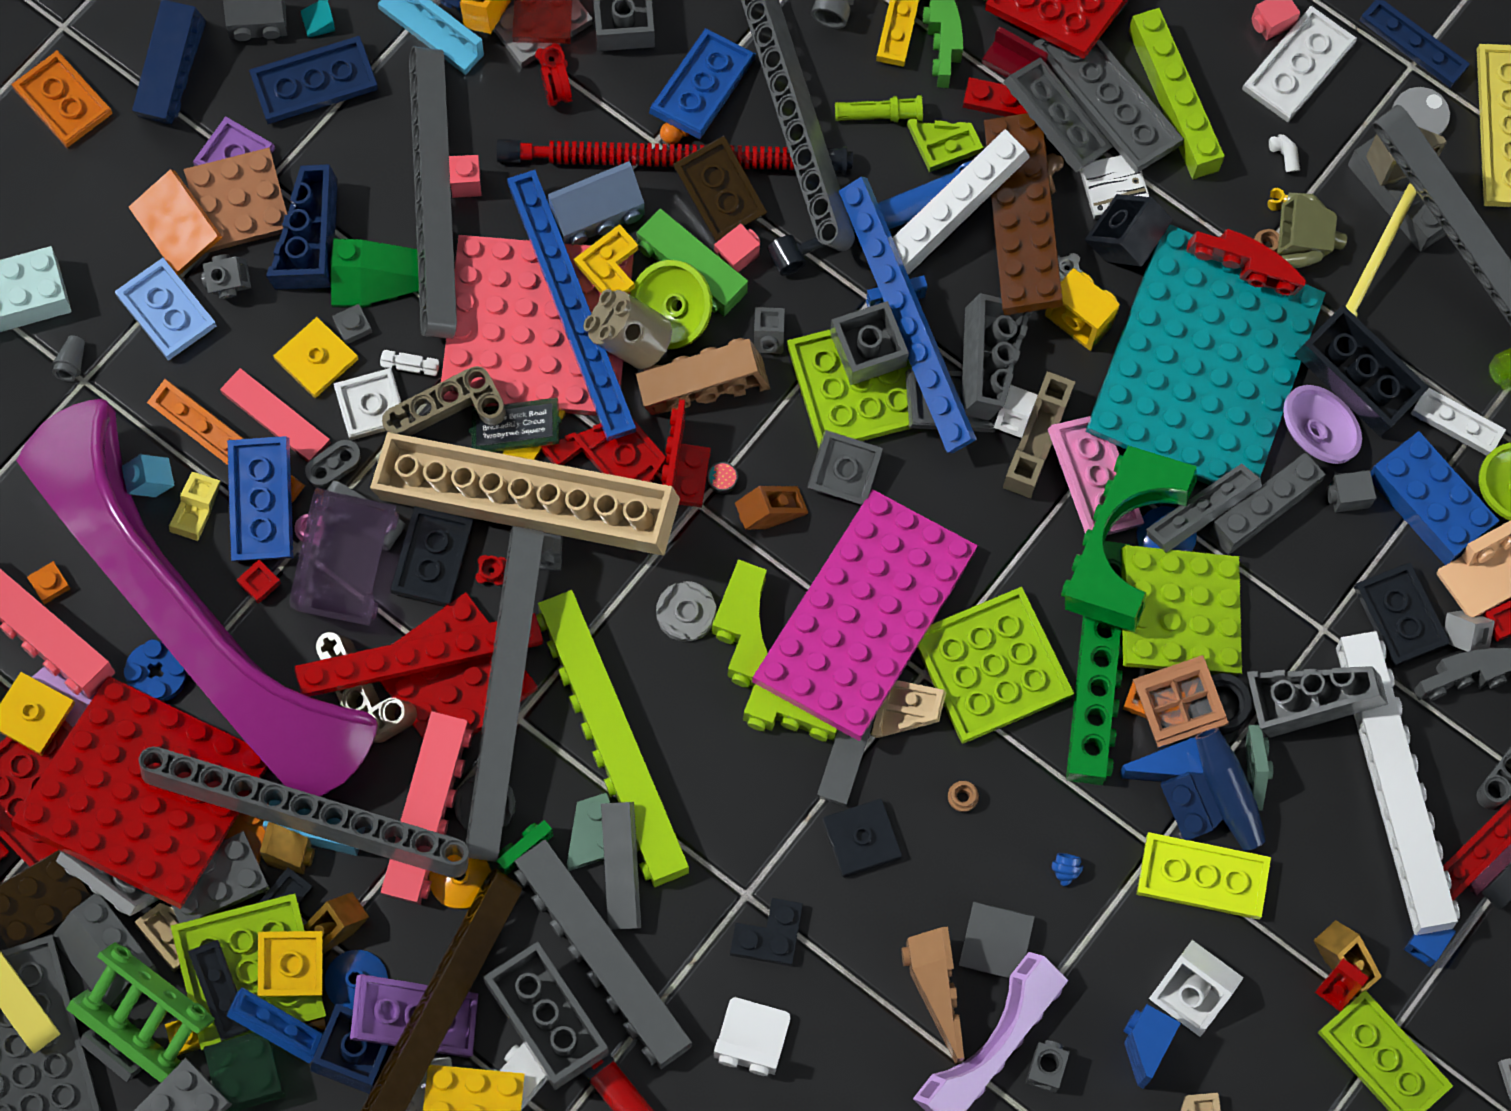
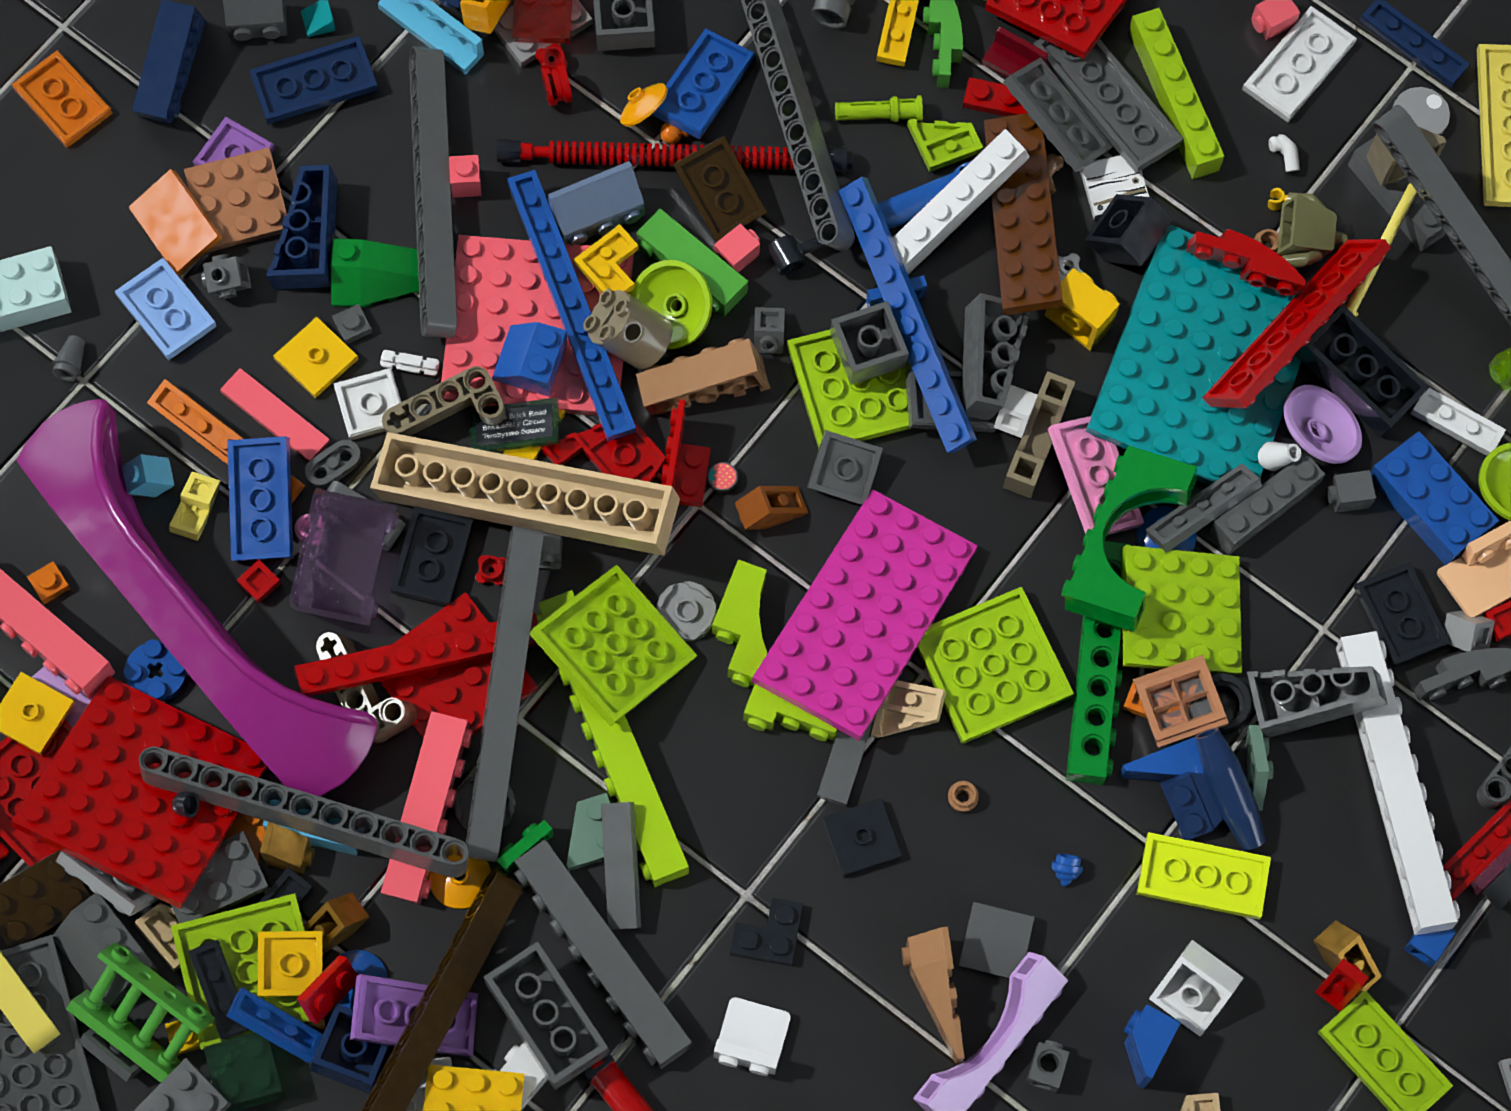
none -> black hinge [171,792,200,818]
none -> red plate [297,955,357,1024]
none -> blue slope [492,322,567,397]
none -> lime plate [529,565,697,727]
none -> light orange dish [620,83,668,127]
none -> red plate [1202,239,1391,408]
none -> white cone [1258,442,1301,471]

